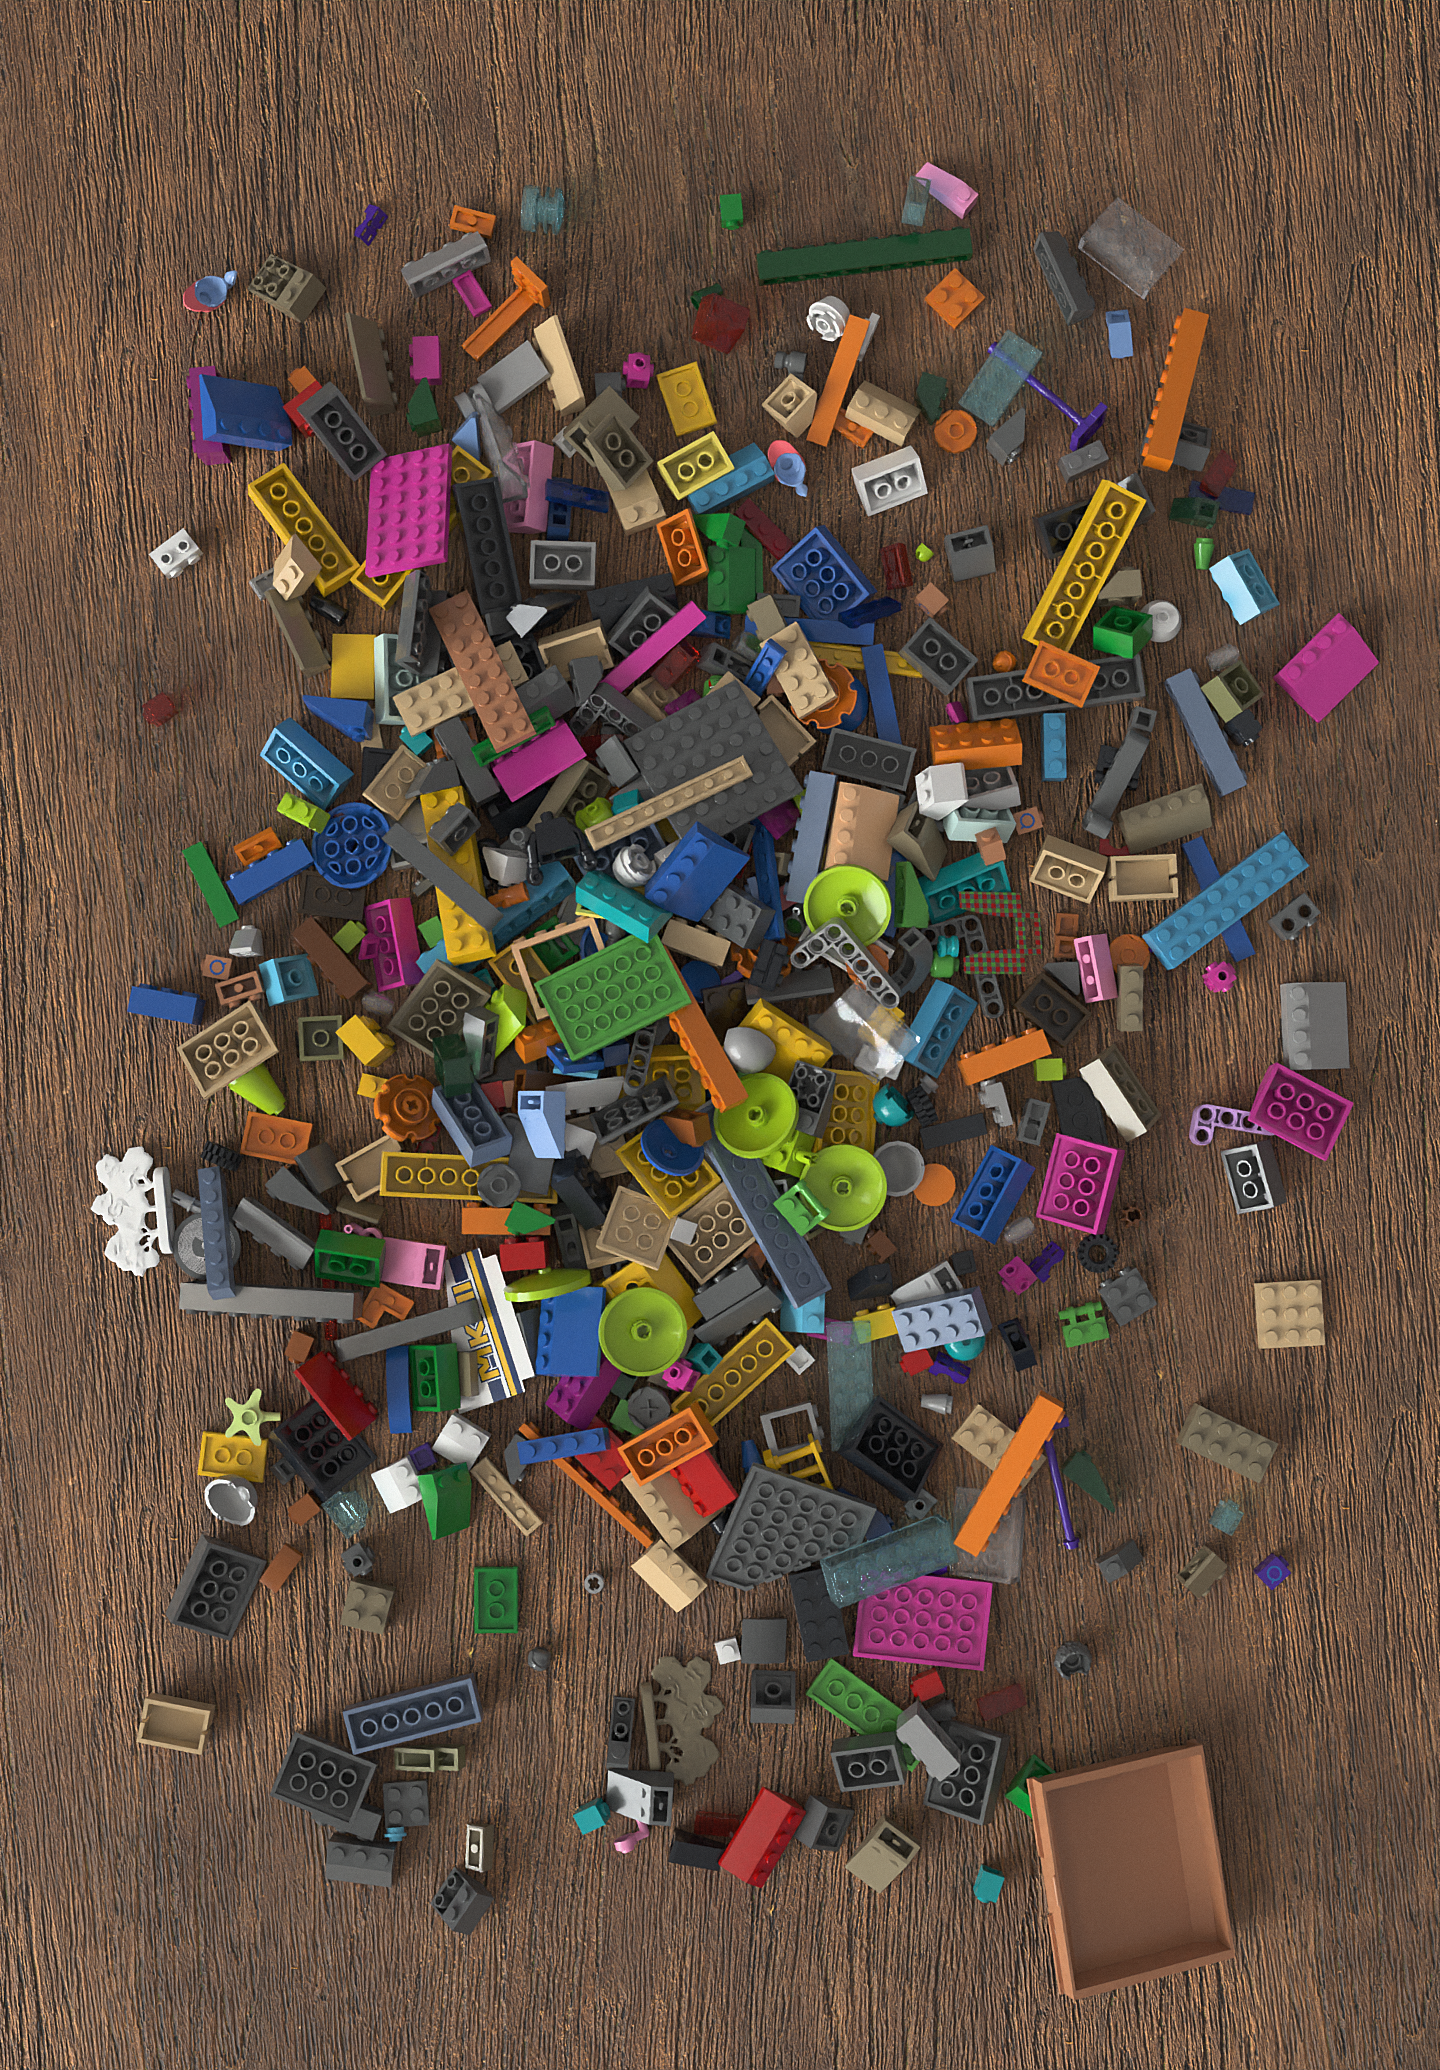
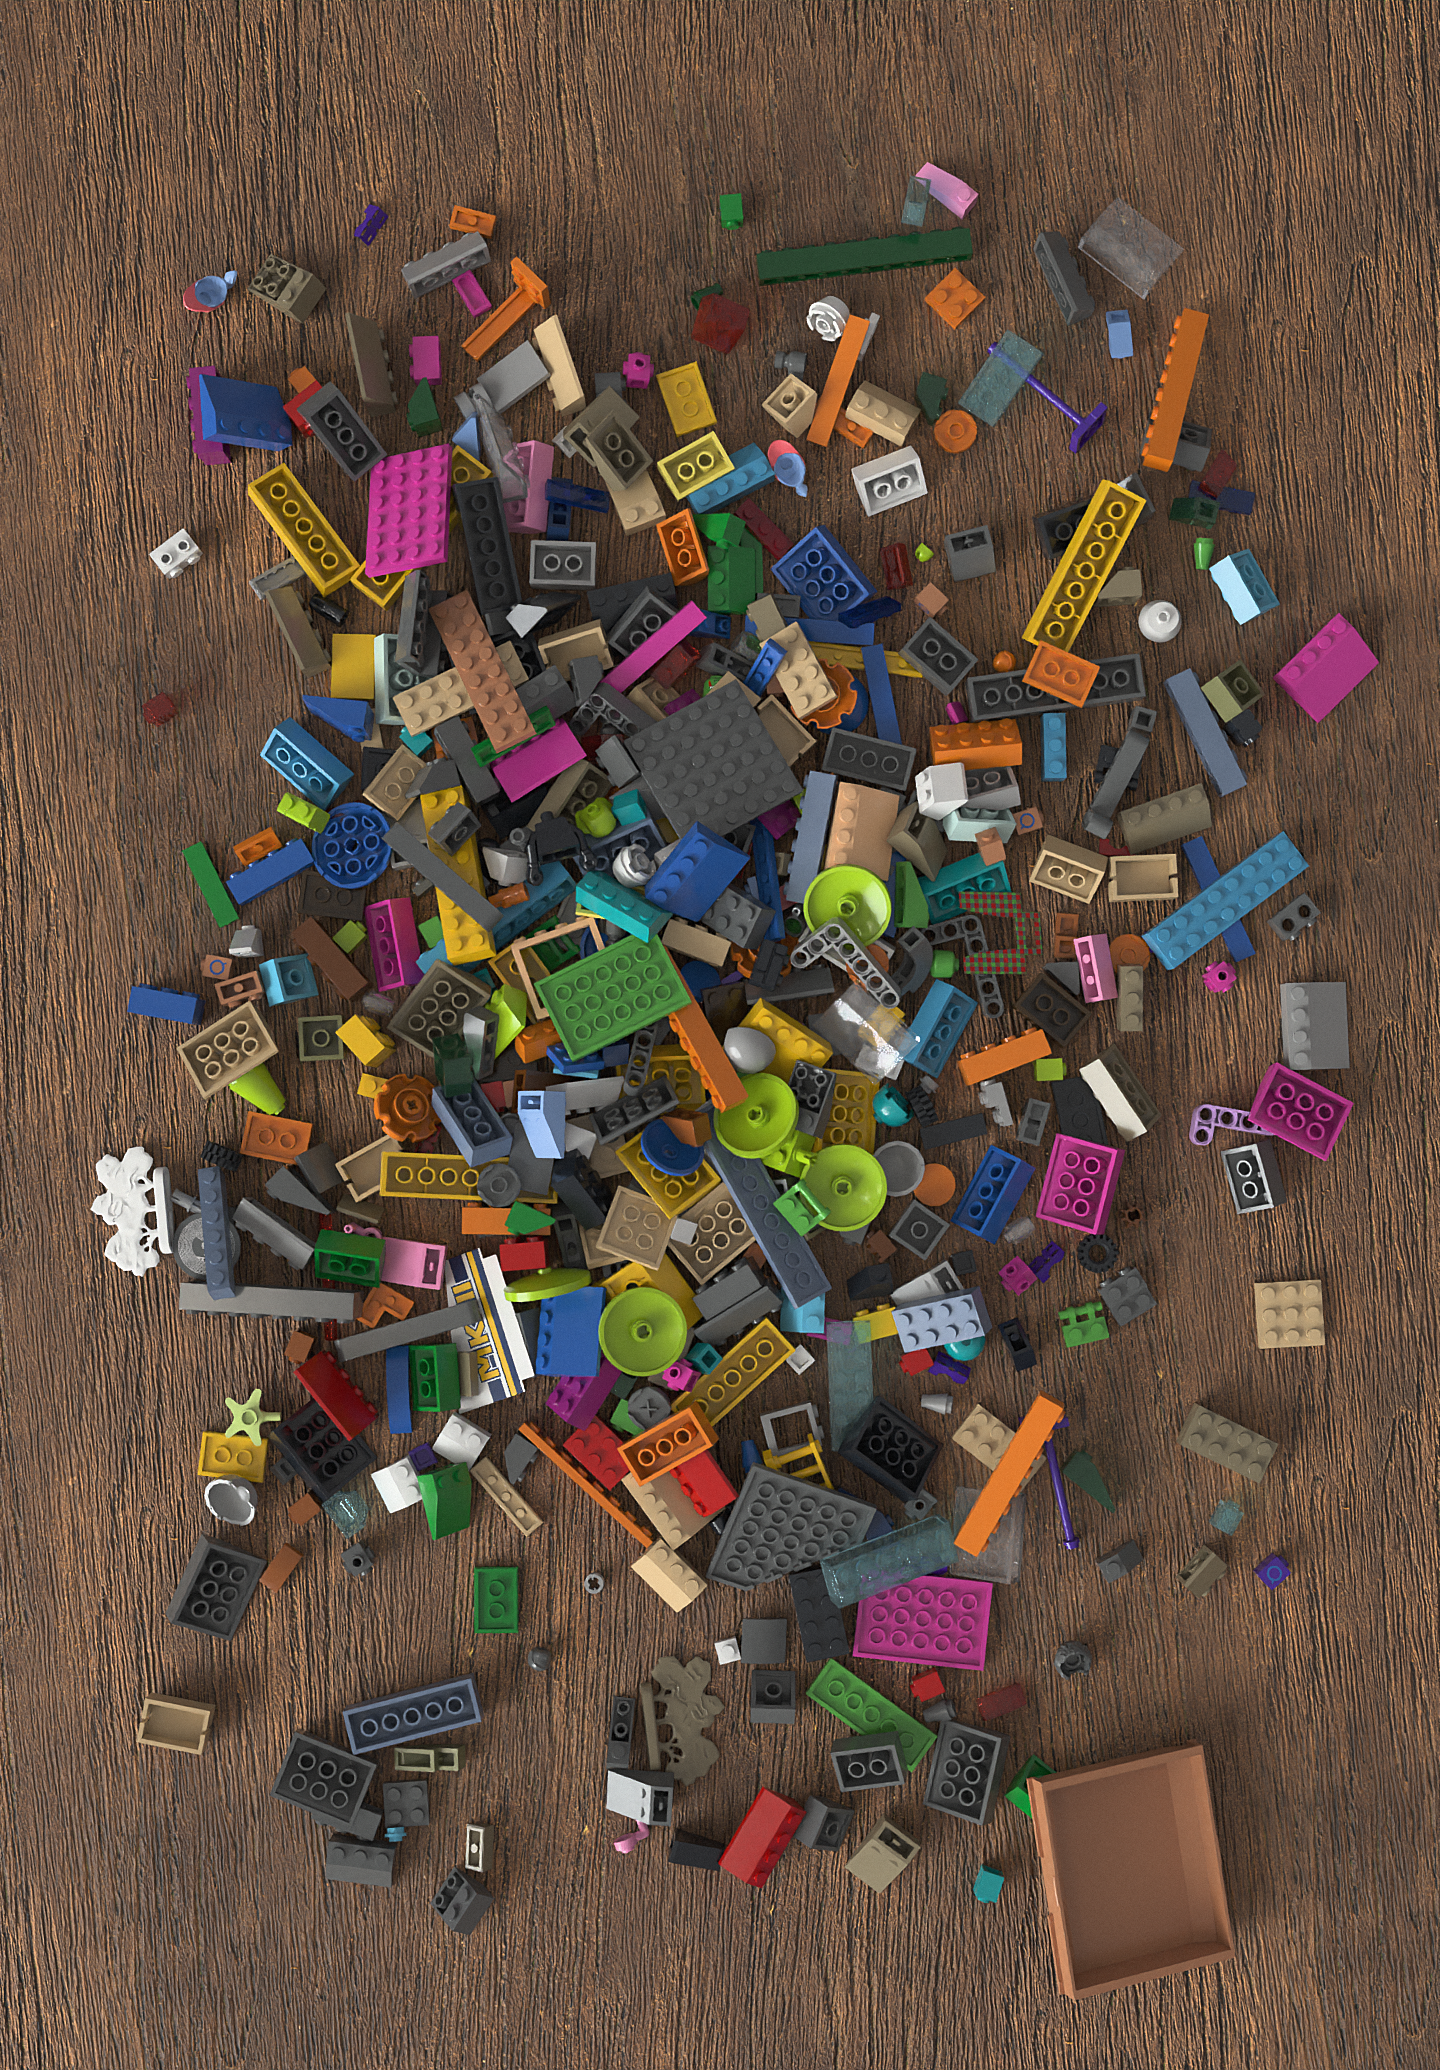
tan slope [273,534,322,601] -> none
dark tan brick [340,1577,397,1635] -> none
dark pink slope [358,933,381,960] -> none
blue brick [517,1427,612,1465] -> none
clear light blue wheel [521,184,565,235] -> none
teal brick [573,1797,611,1835] -> none
tan tile [585,755,753,851] -> none
clear red slope [694,1811,739,1837] -> none
light grey brick [896,1700,961,1782] -> none
teal wheel [937,935,959,957] -> none
dark grey slope [986,407,1025,466] -> none
flat silver brick [1057,440,1109,484] -> none
green brick [1093,605,1153,659] -> none
clear brick [1206,643,1240,672] -> none
none -> dark grey brick [888,1199,950,1260]

